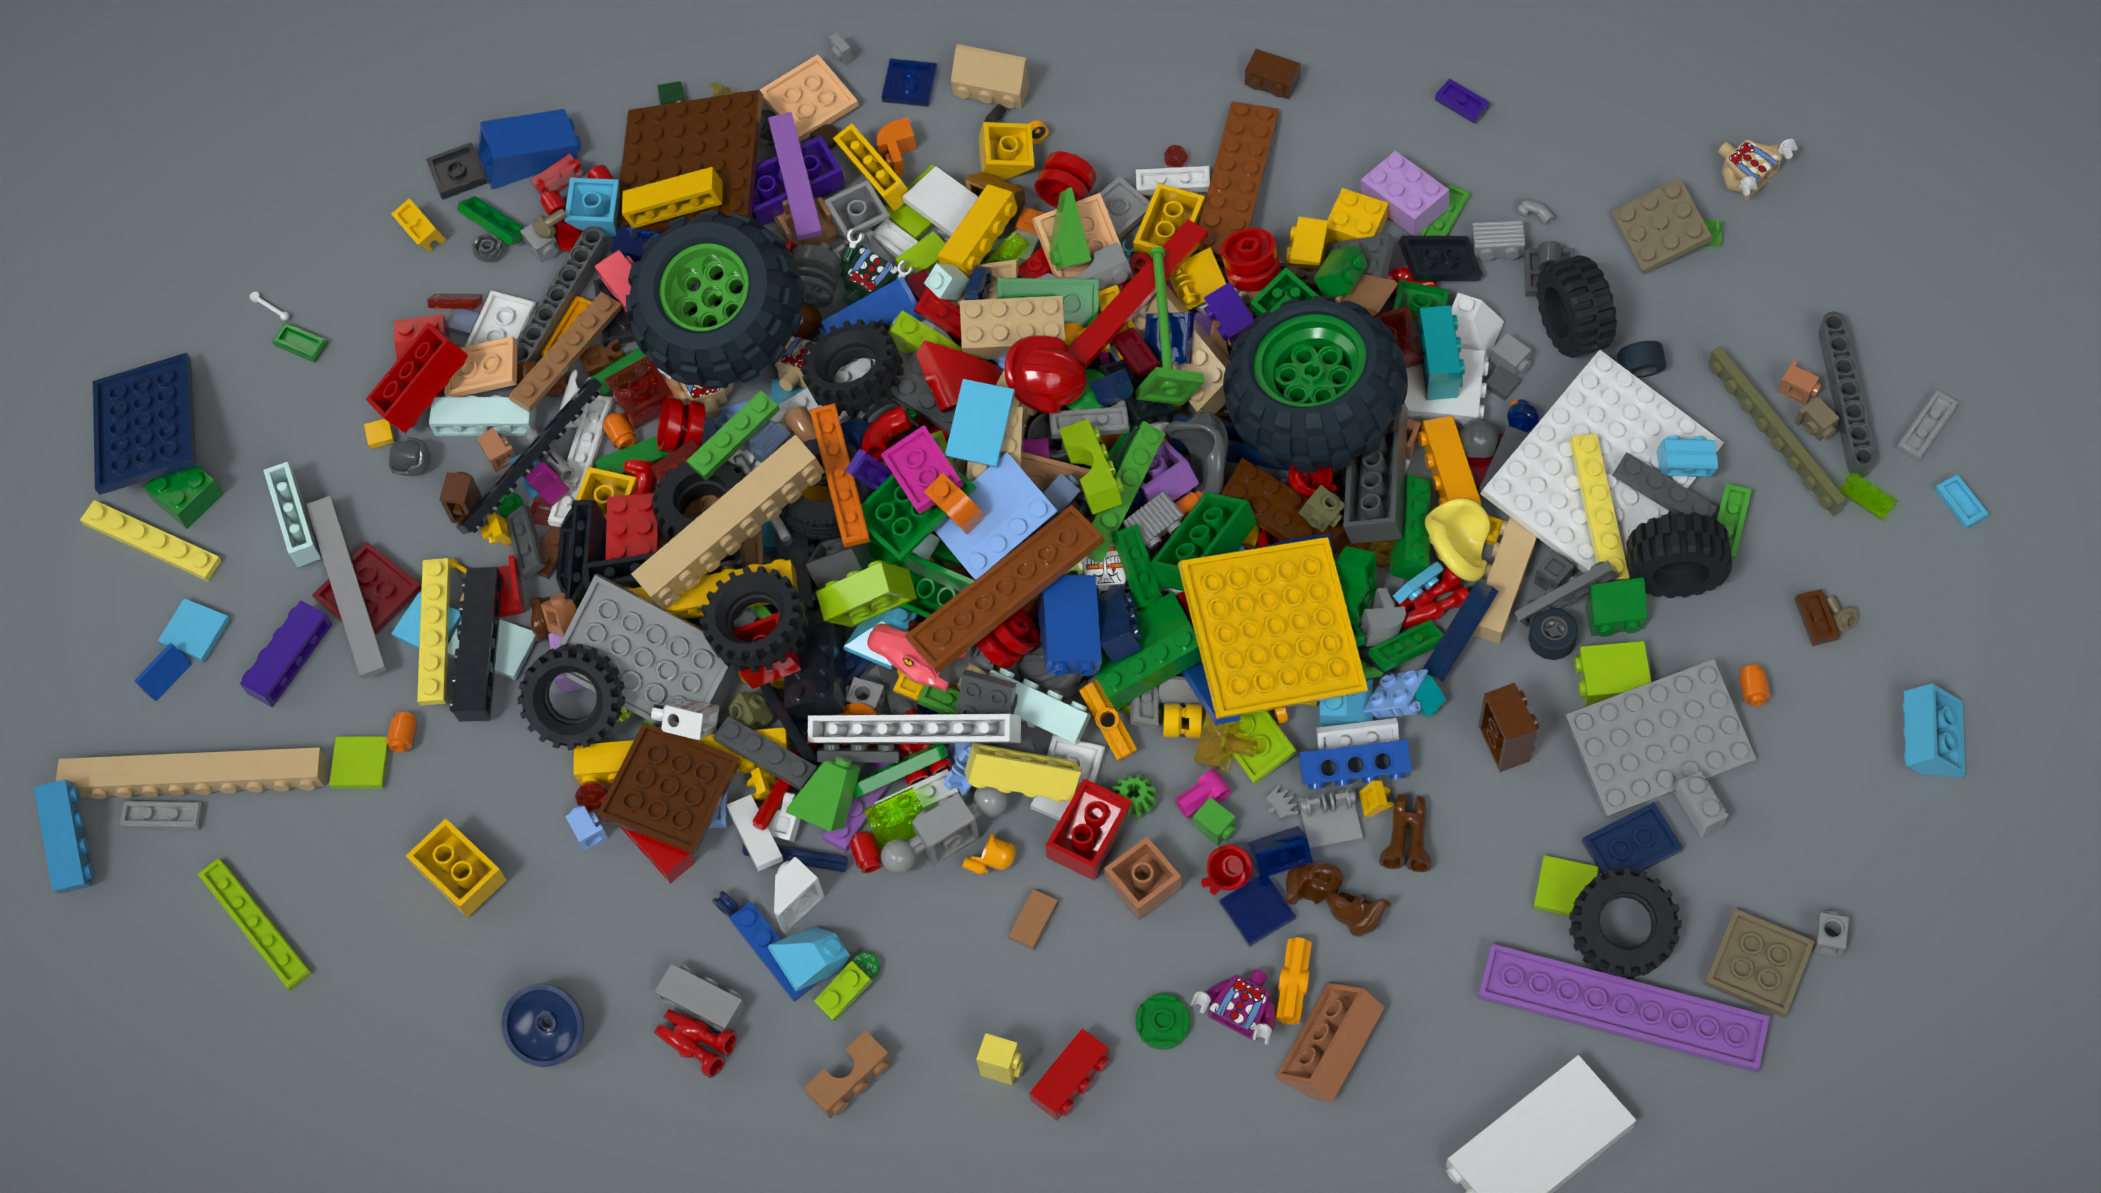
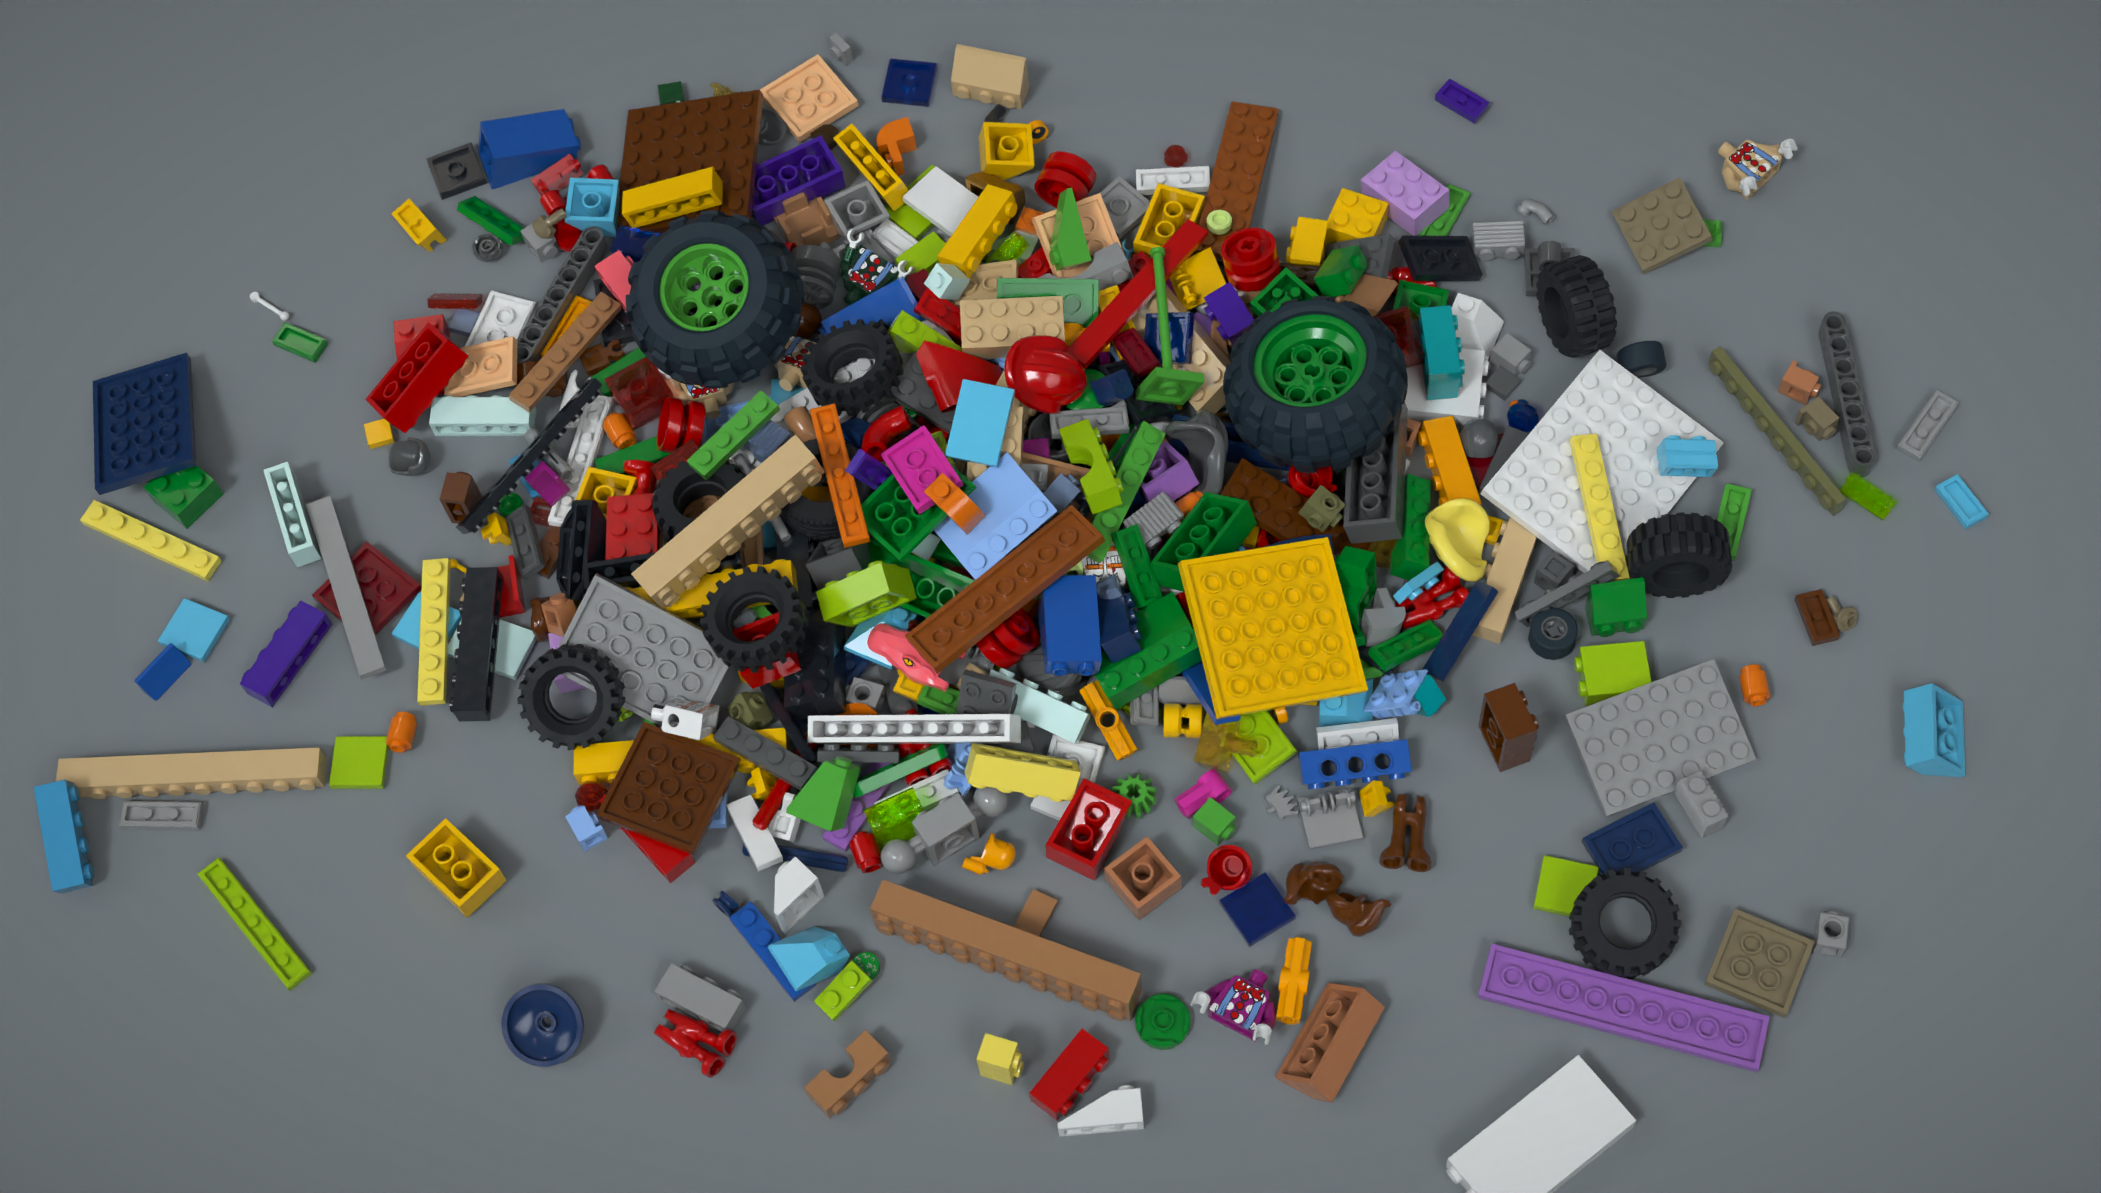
nougat brick [477,428,516,472] -> none
medium lavender tile [768,112,822,241] -> none
dark blue beam [964,266,992,300] -> none
reddish brown brick [1245,49,1301,99] -> none
clear blue brick [1247,826,1313,879] -> none
dark grey plate [1612,452,1717,517] -> none
none -> medium nougat brick [870,880,1142,1021]
none -> light grey tile [1021,463,1048,491]
none -> white slope [1058,1085,1144,1137]
none -> sand blue tile [1096,574,1122,599]
none -> yellowish green tile [1207,210,1232,235]

